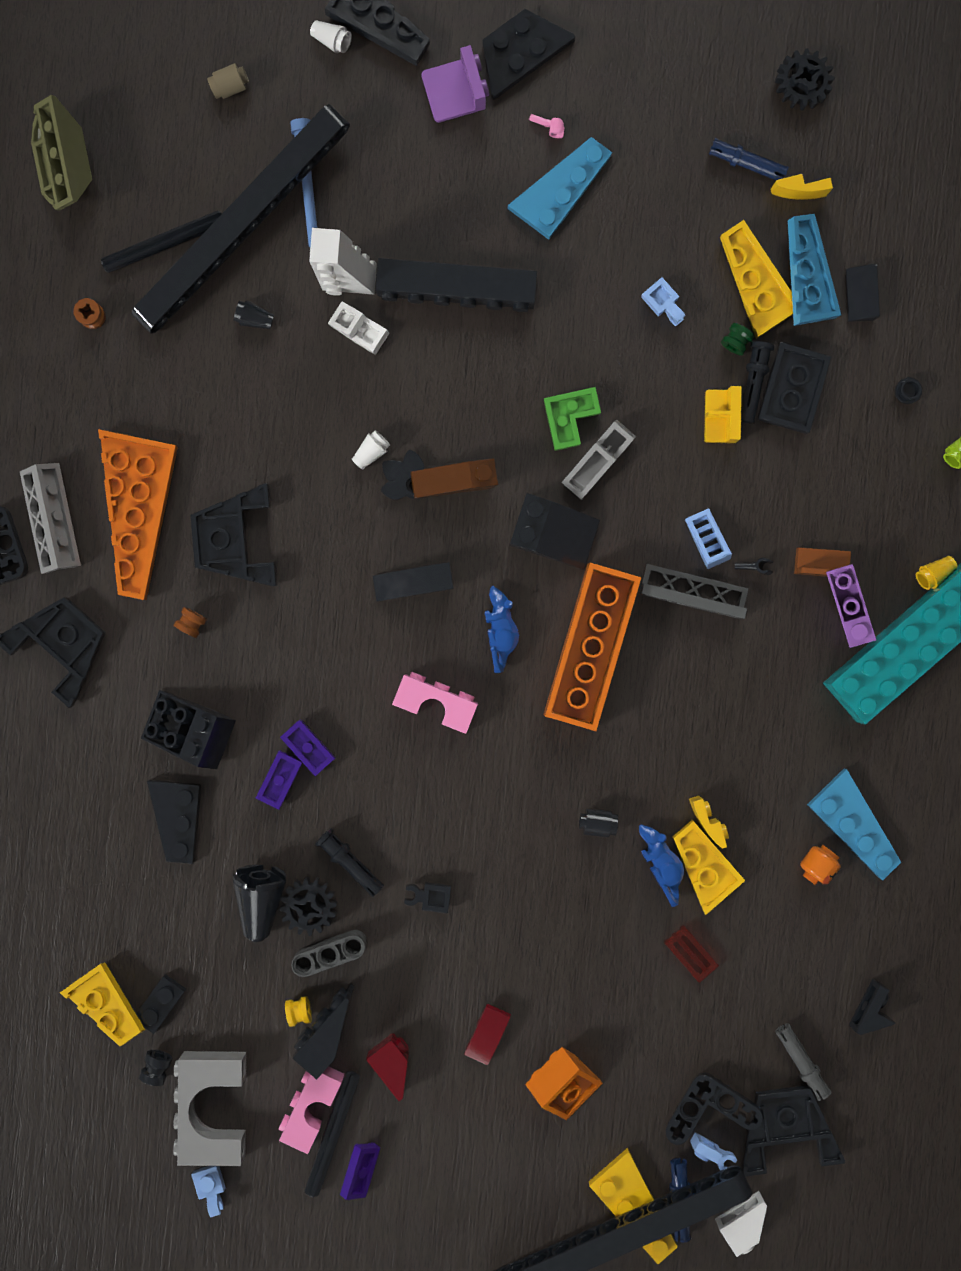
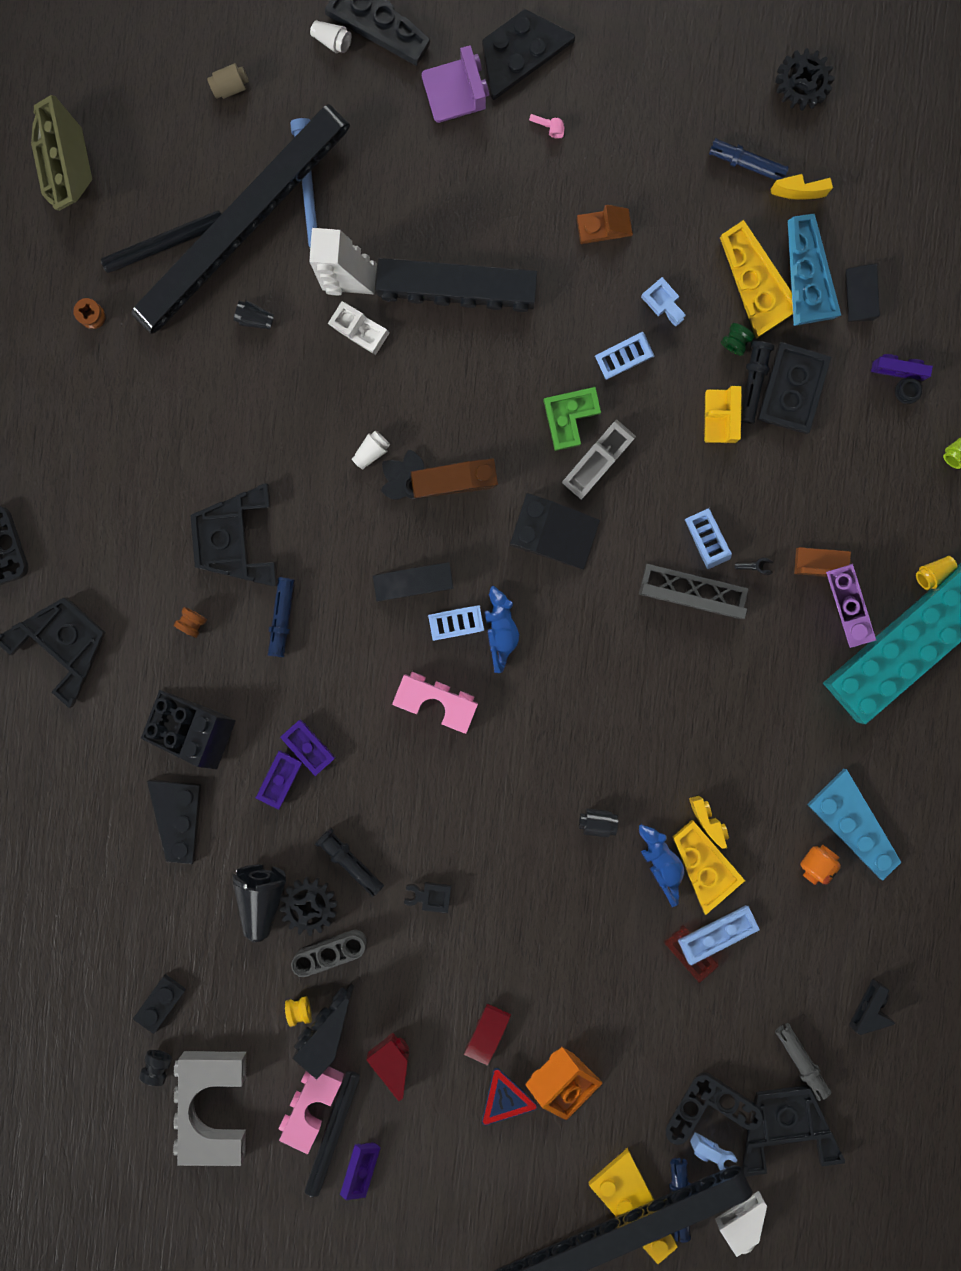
light grey fence [20,463,81,574] -> none
yellow wing [60,962,145,1046] -> none
orange wing [98,429,178,600] -> none
light blue plate [191,1166,226,1218] -> none
dark azure wing [507,137,612,239] -> none
orange brick [544,563,641,731] -> none
none -> dark blue pin [267,577,295,657]
none -> light blue slope [428,605,484,641]
none -> piece [482,1068,537,1126]
none -> dark orange slope [576,205,633,244]
none -> light blue slope [595,332,655,380]
none -> light blue tile [678,905,760,965]
none -> dark purple plate [871,354,933,381]

